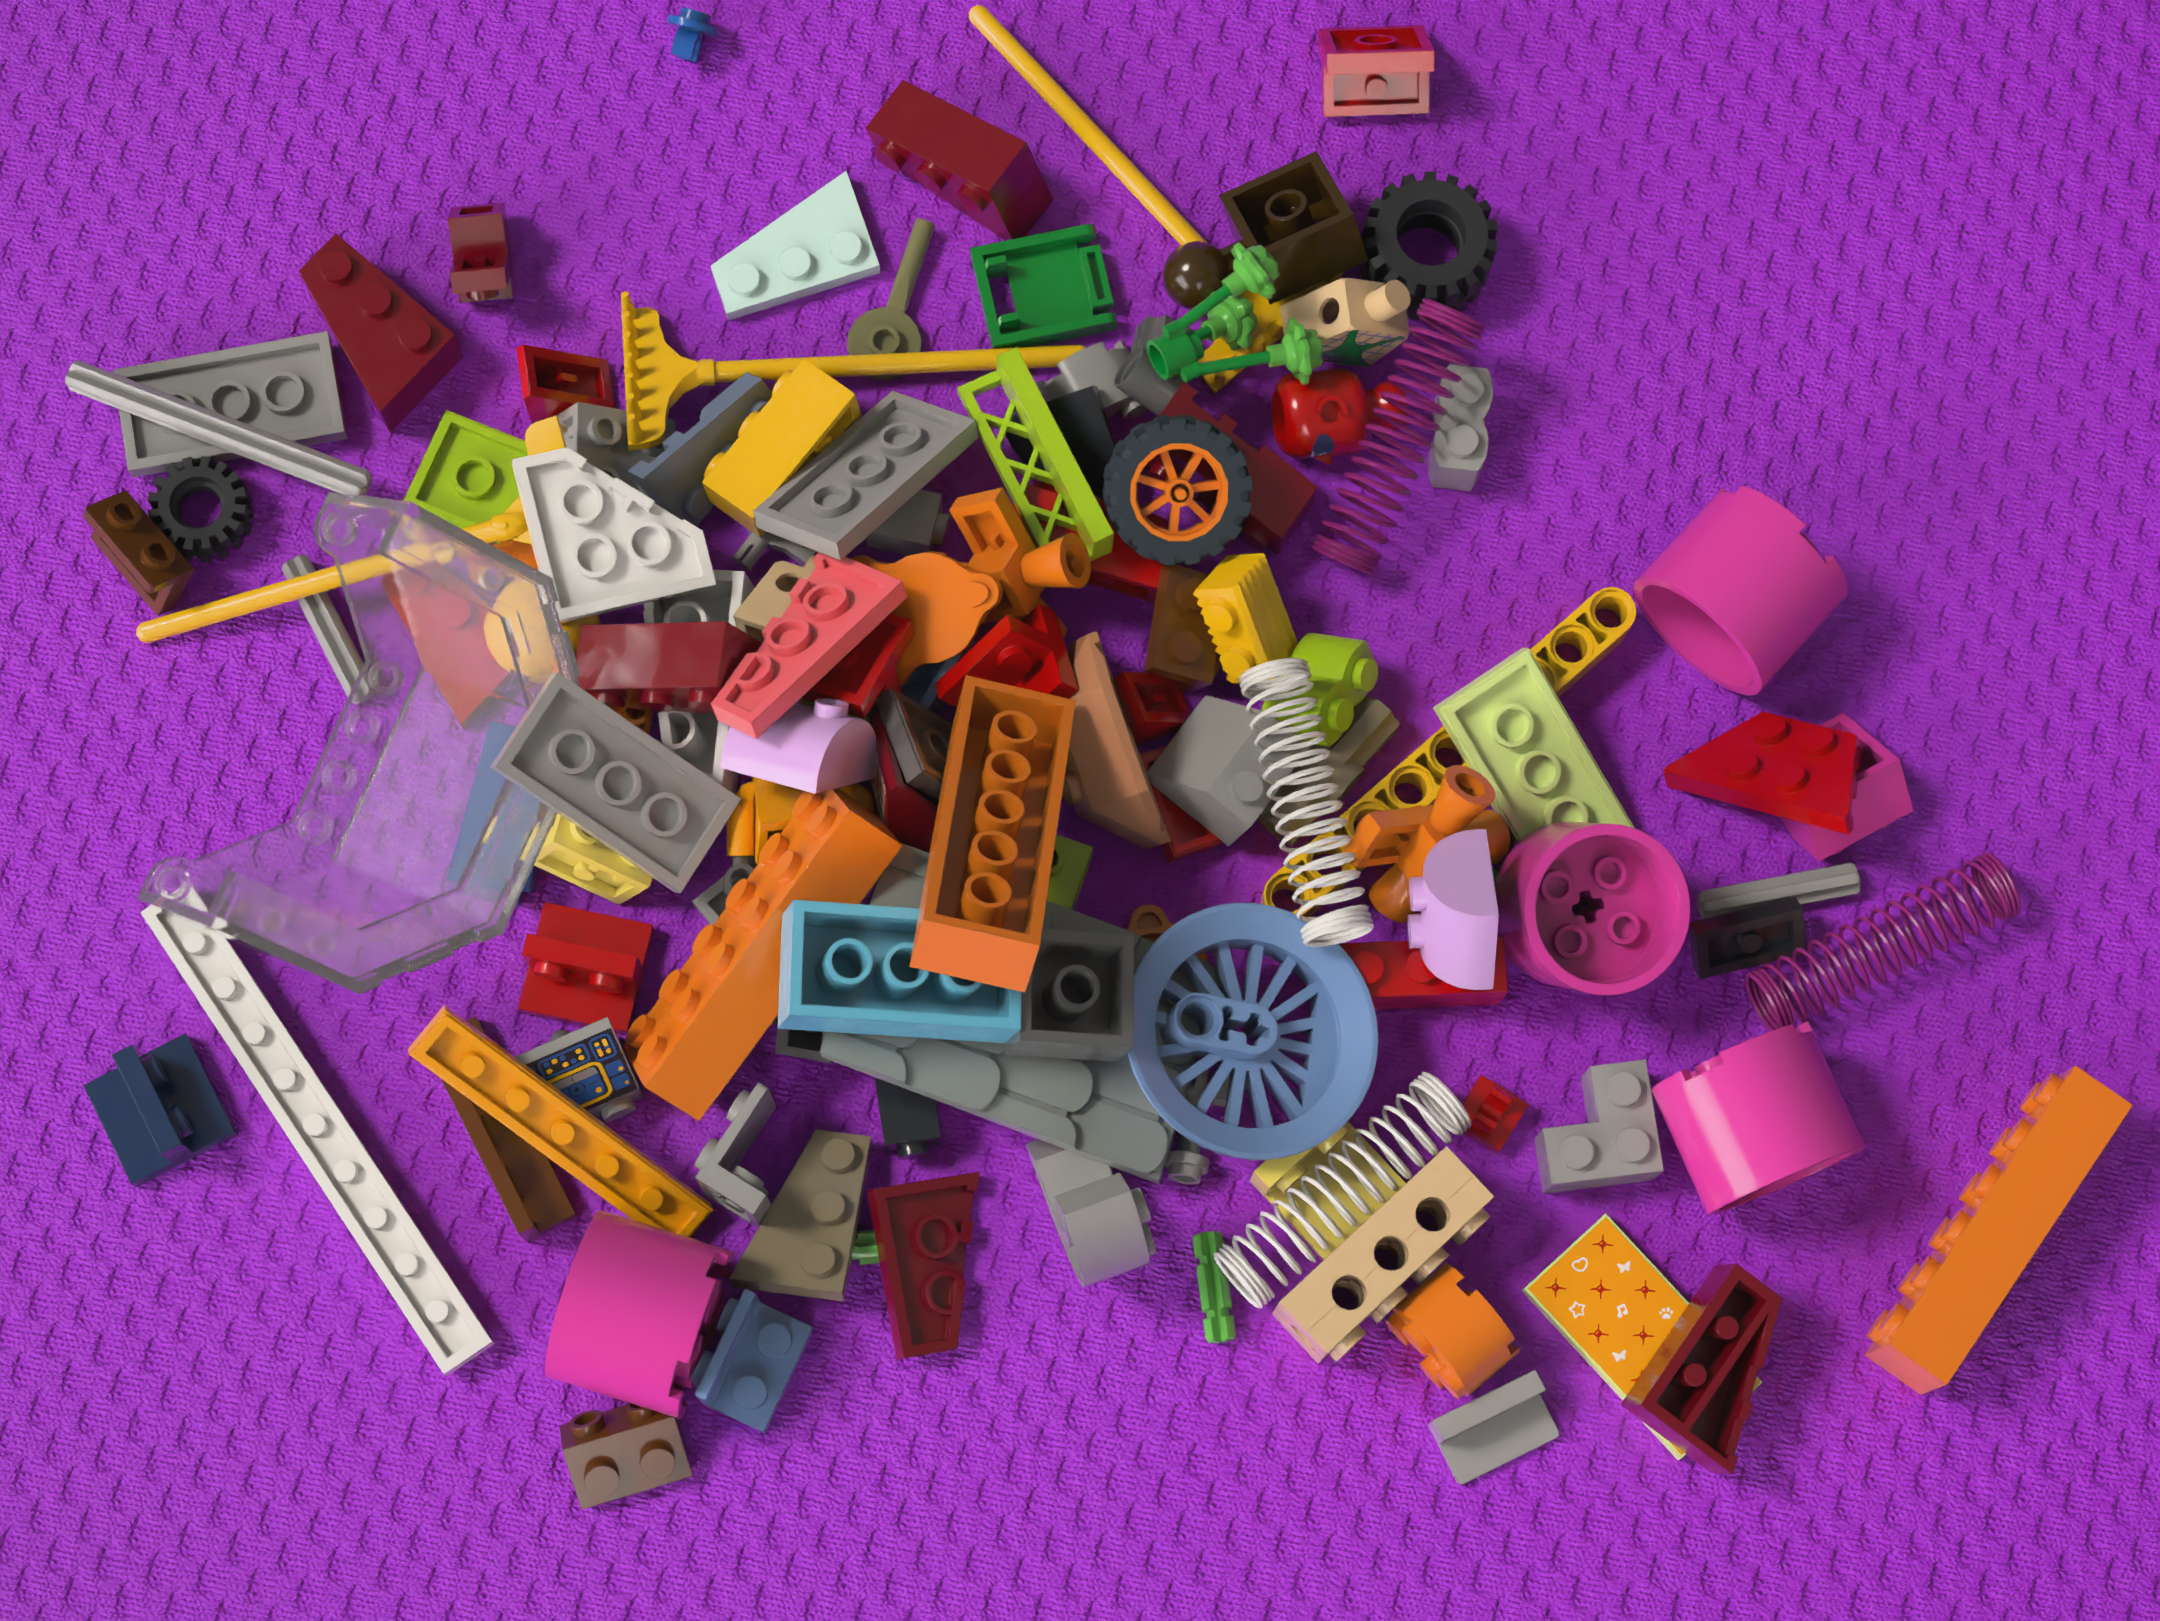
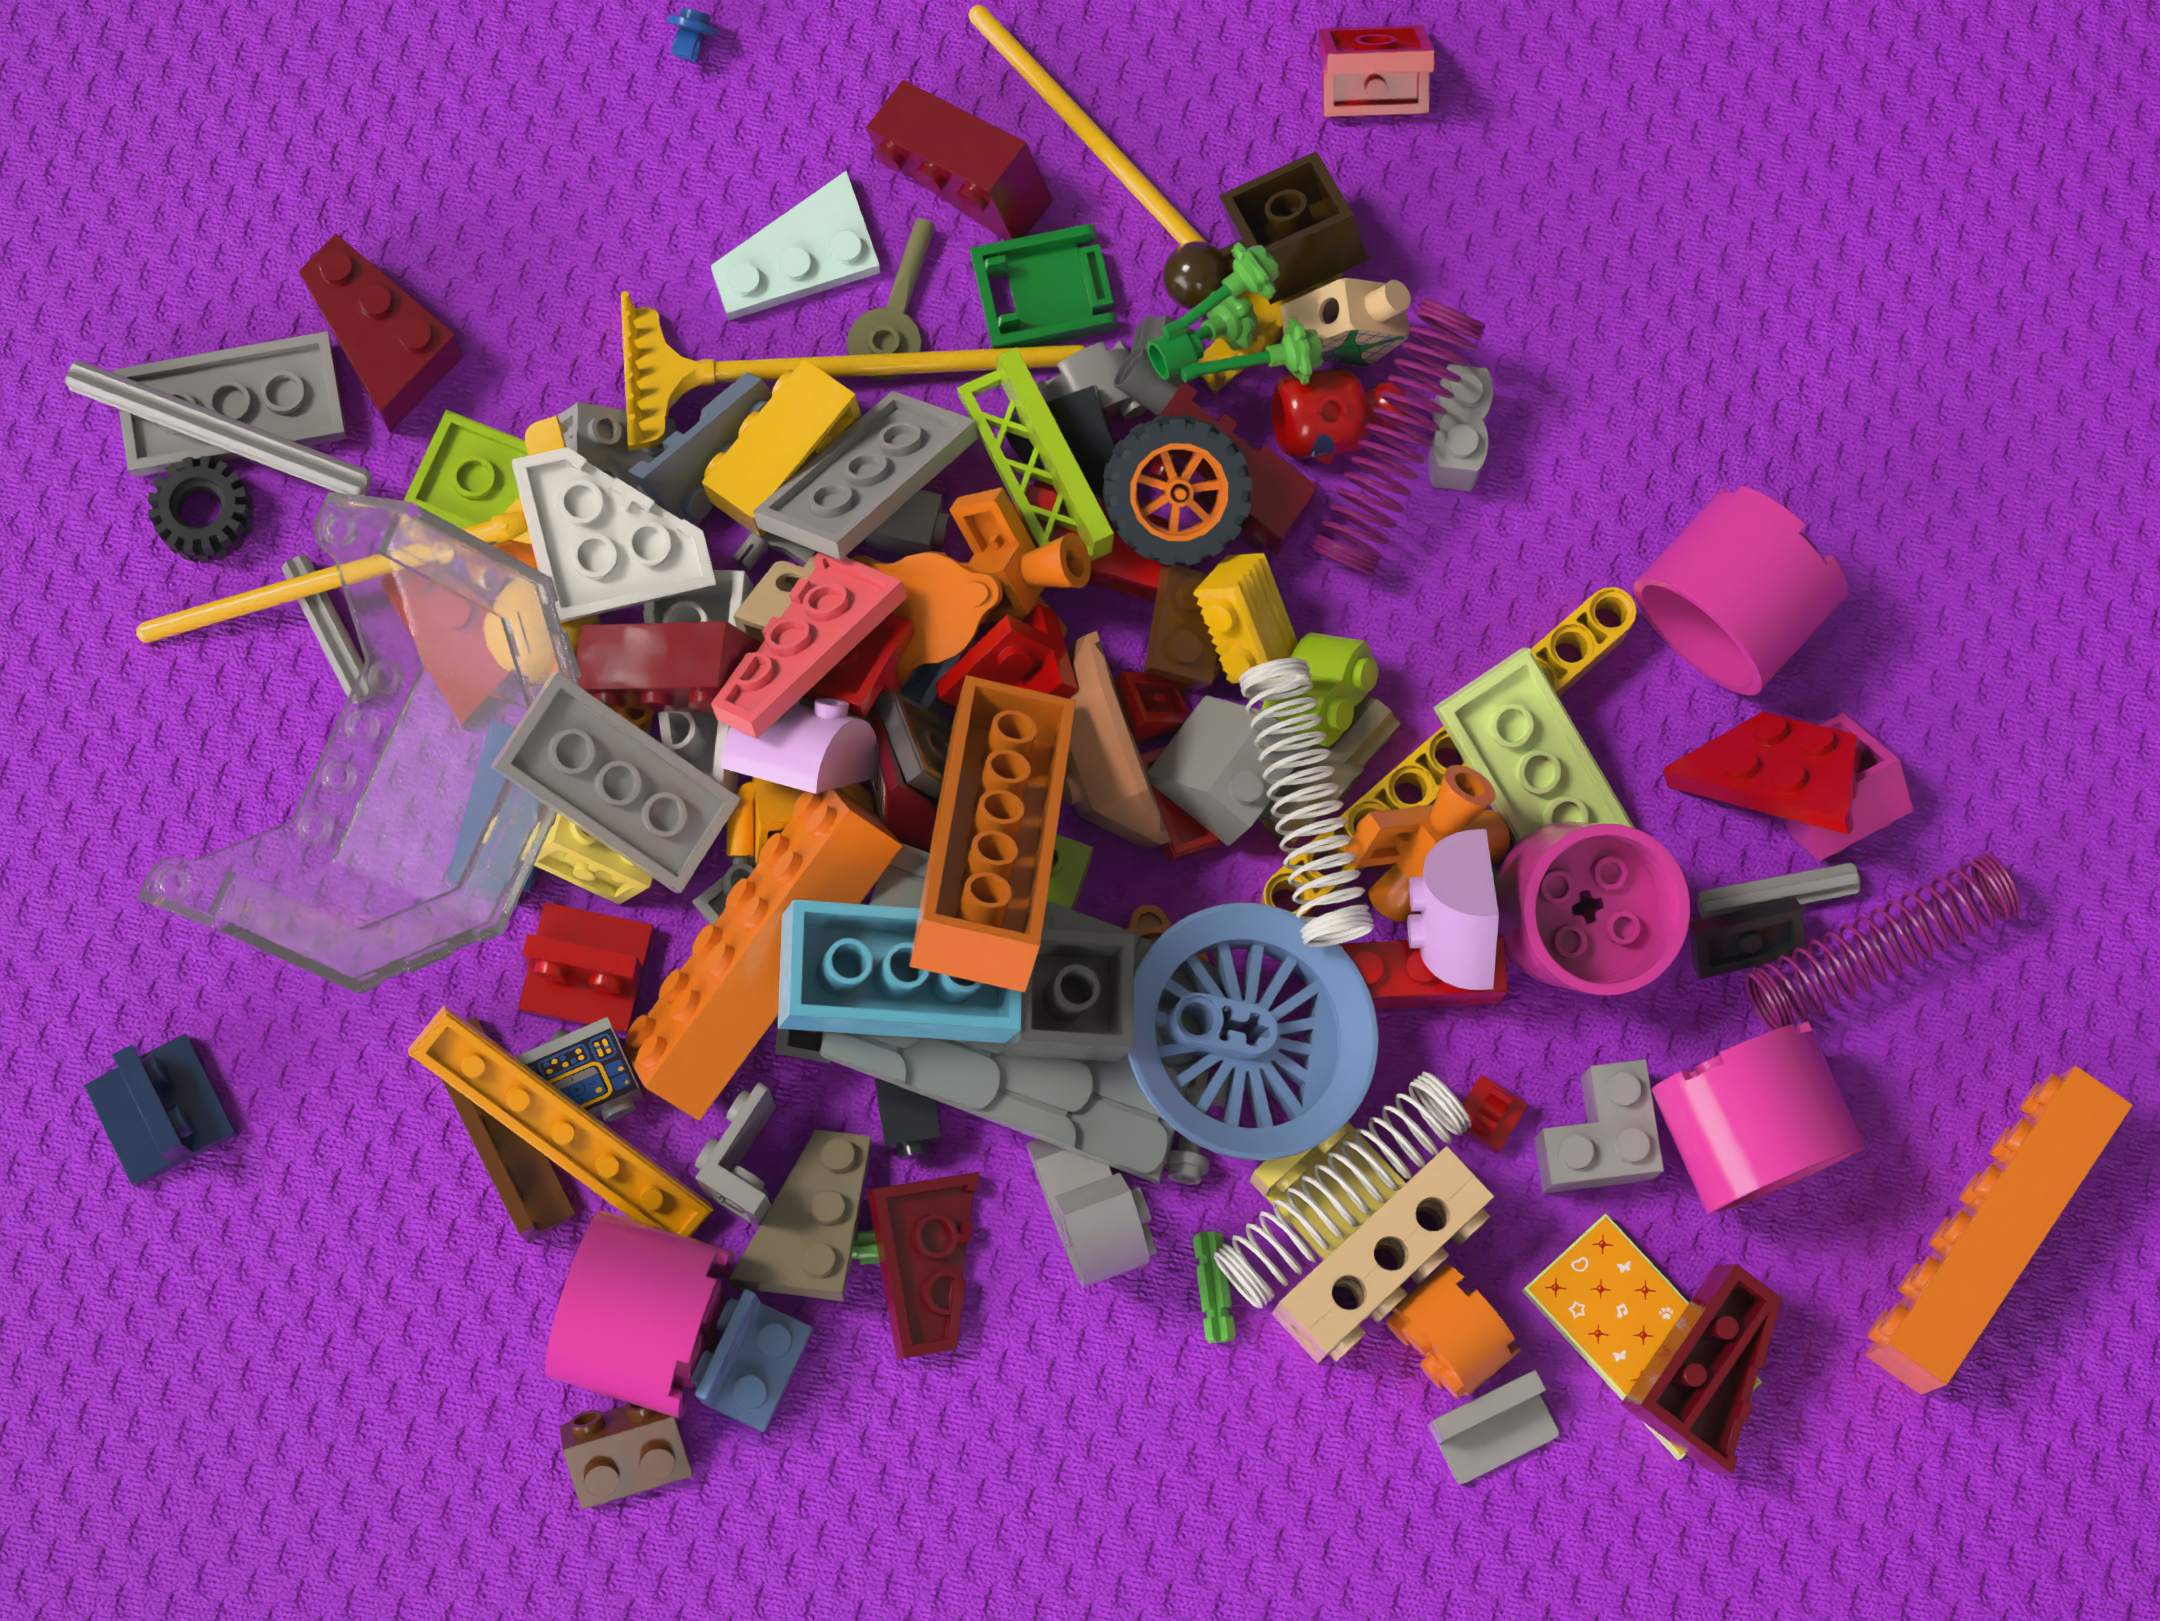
reddish brown bracket [83,490,194,616] -> none
white plate [140,881,495,1376] -> none
dark red brick [447,202,514,303] -> none
red slope [516,344,614,424] -> none
black tyre [1361,172,1498,320] -> none

